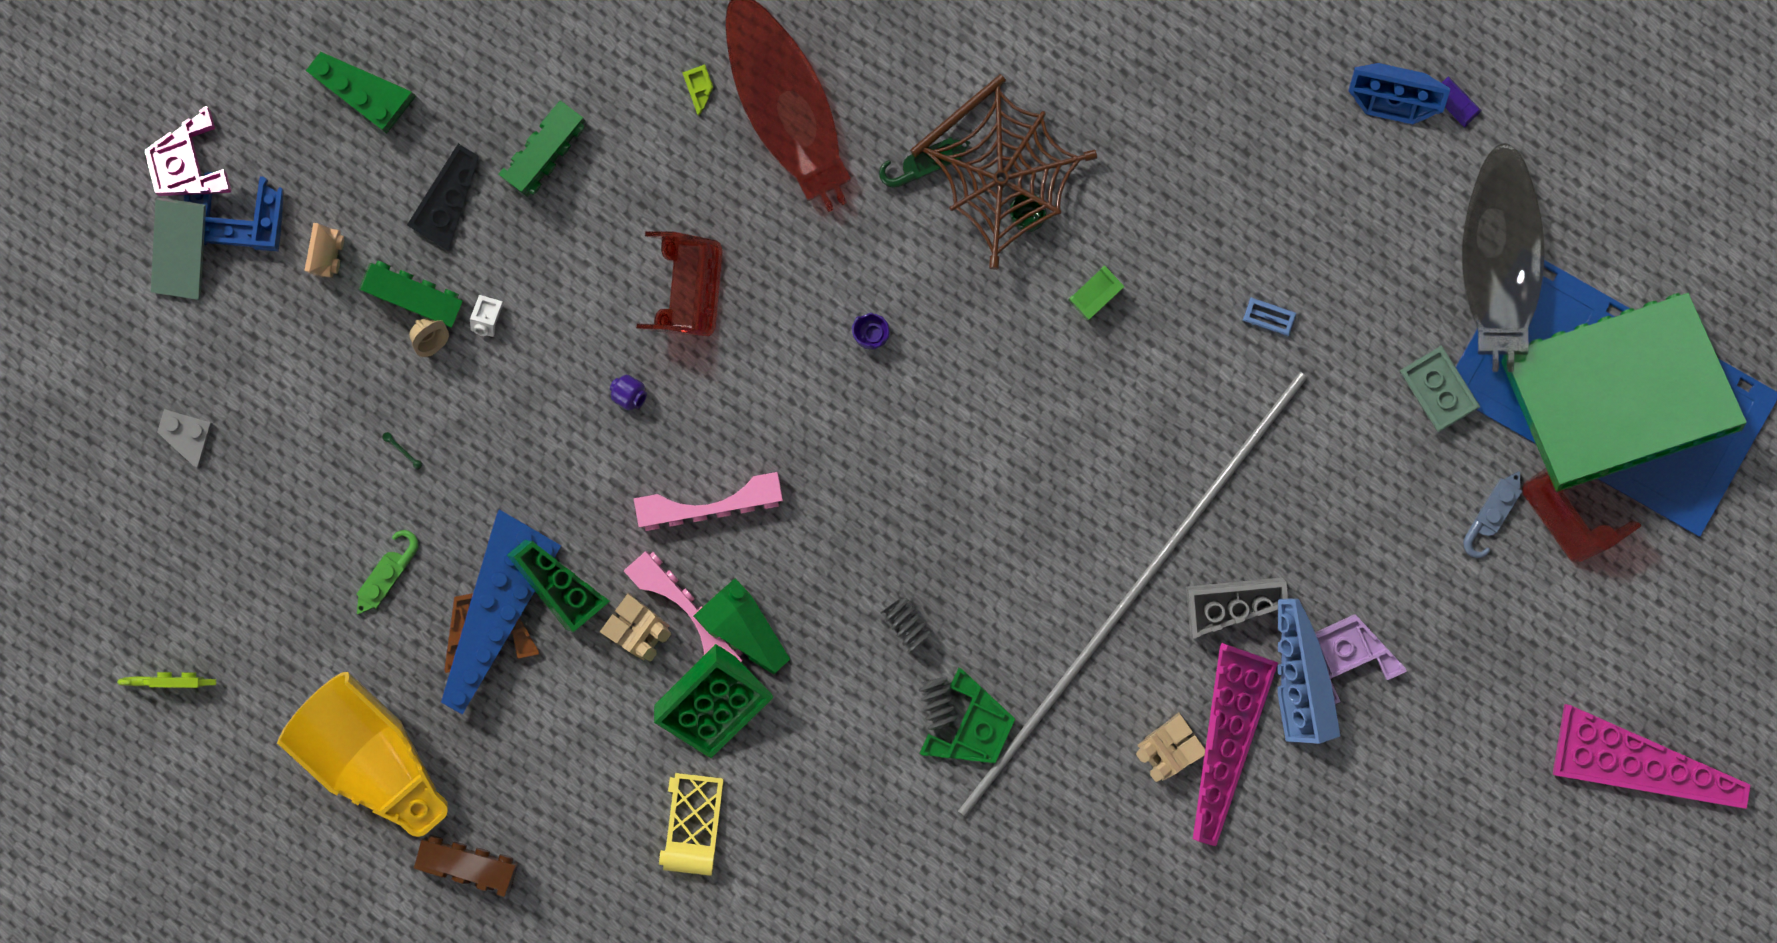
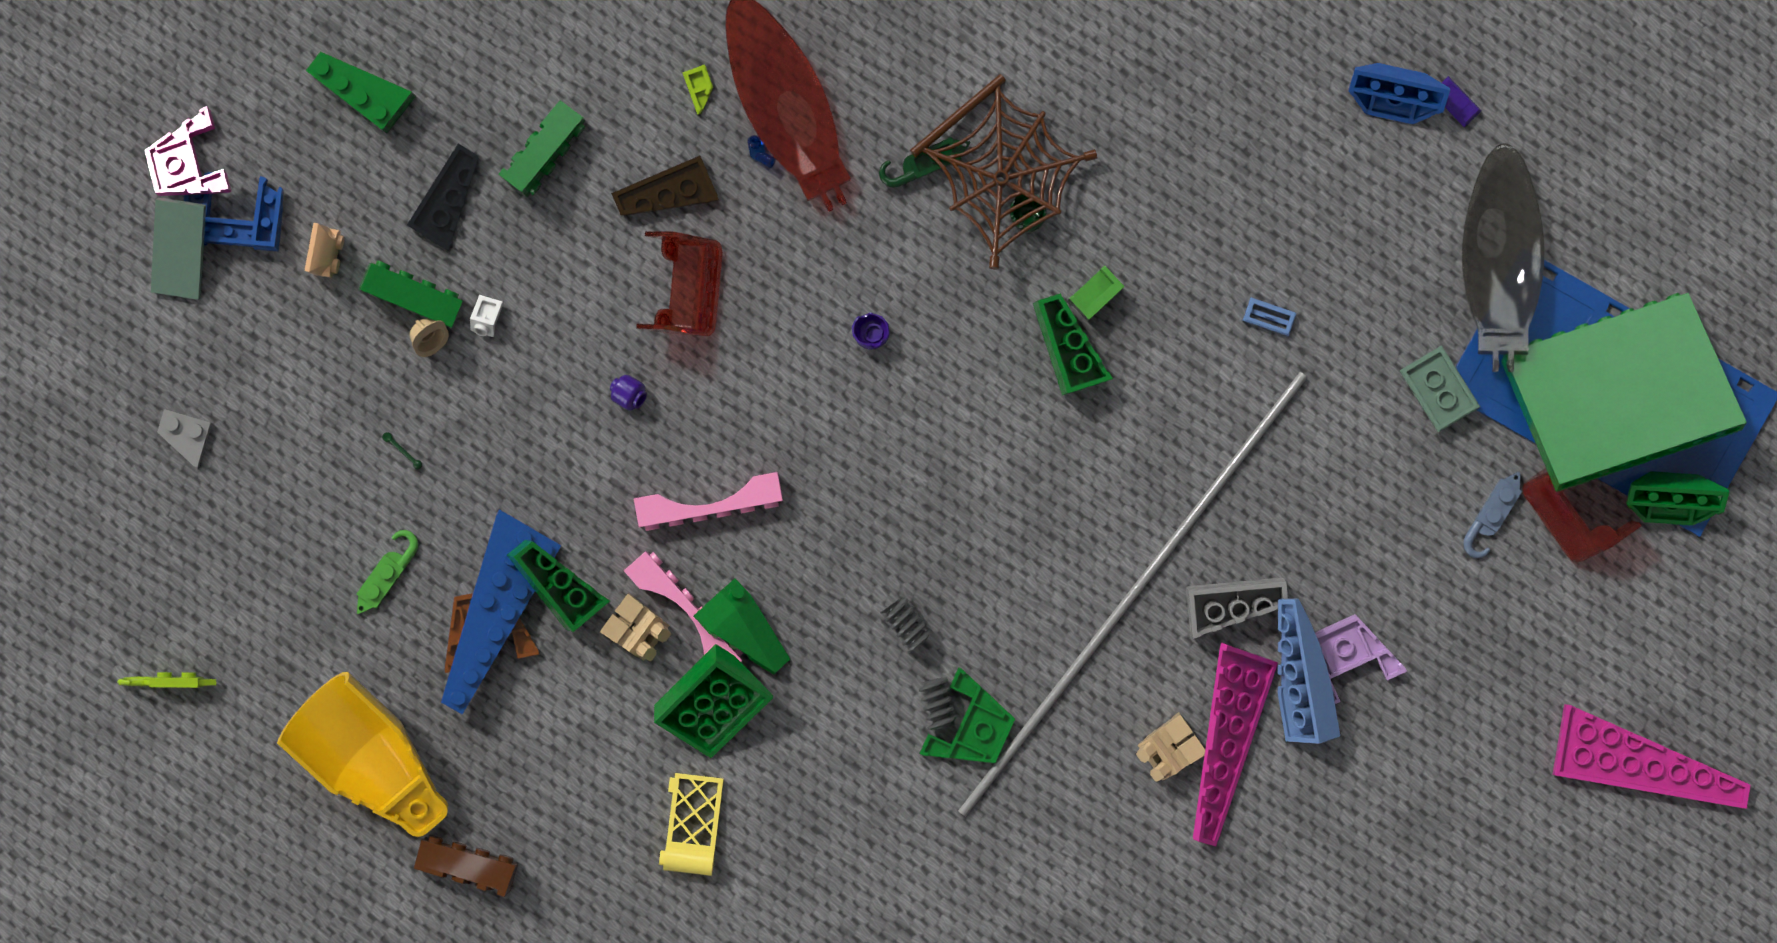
none -> dark brown wing [611,156,720,216]
none -> clear blue arm [747,135,776,168]
none -> green wedge [1033,293,1113,396]
none -> green wedge [1626,471,1729,526]

